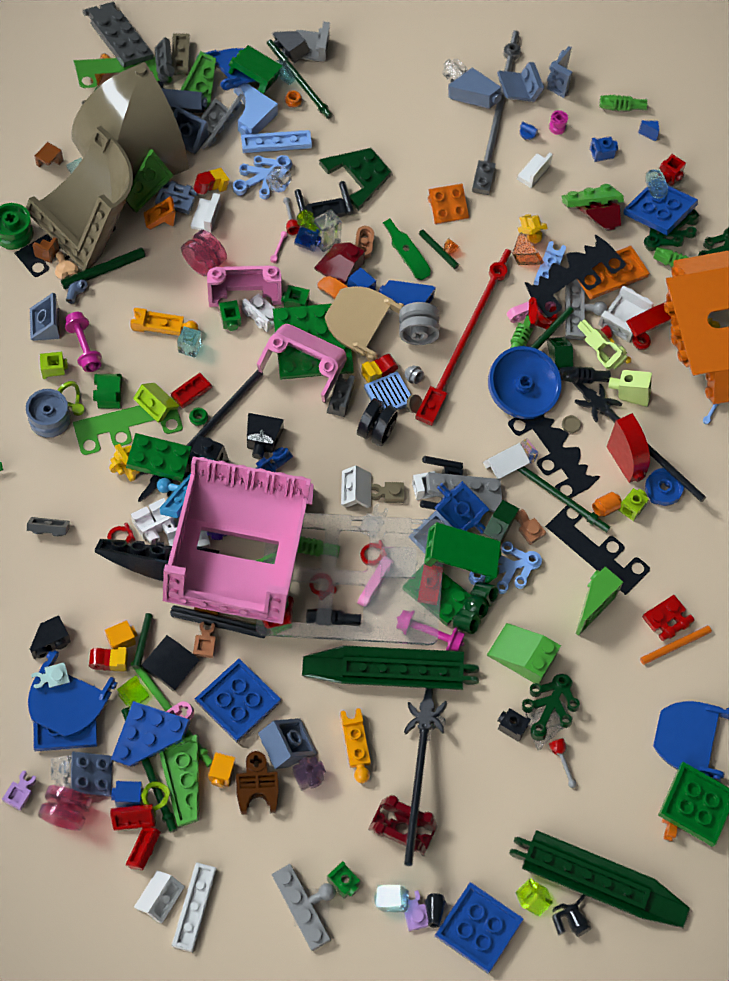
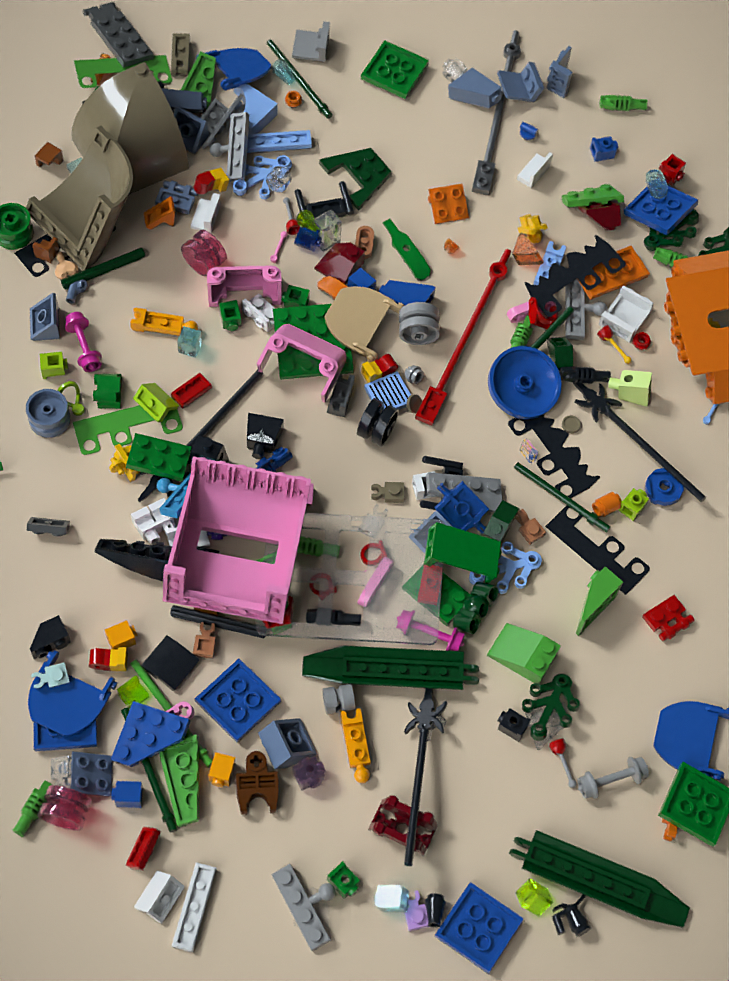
lavender plate [2,770,37,811] -> none
red piece [107,522,135,544] -> none
red plate [110,804,156,830] -> none
bright green wing [126,149,174,212] -> none
dark green bar [132,613,153,669] -> none
lime piece [141,782,170,817] -> none
dark grey hinge [155,37,175,83] -> none
green plate [189,407,208,426] -> none
green panel [228,45,283,94] -> none
black slope [272,31,311,63] -> none
white panel [341,465,371,508] -> none
clear piece [379,547,418,579] -> none
dark green bar [419,229,459,269] -> none
white panel [483,443,530,479] -> none
dark pink wheel [549,110,568,135] -> none
yellowish green piece [577,319,628,370] -> none
red brick [607,413,650,483] -> none
red slope [626,303,671,337] -> none
blue slope [638,120,659,141] -> none
orange piece [640,625,712,665] -> none
none -> bright green hinge [12,780,52,837]
none -> light grey plate [210,112,249,182]
none -> light grey wheel [322,684,355,715]
none -> green plate [361,40,429,99]
none -> light grey piece [577,757,649,799]

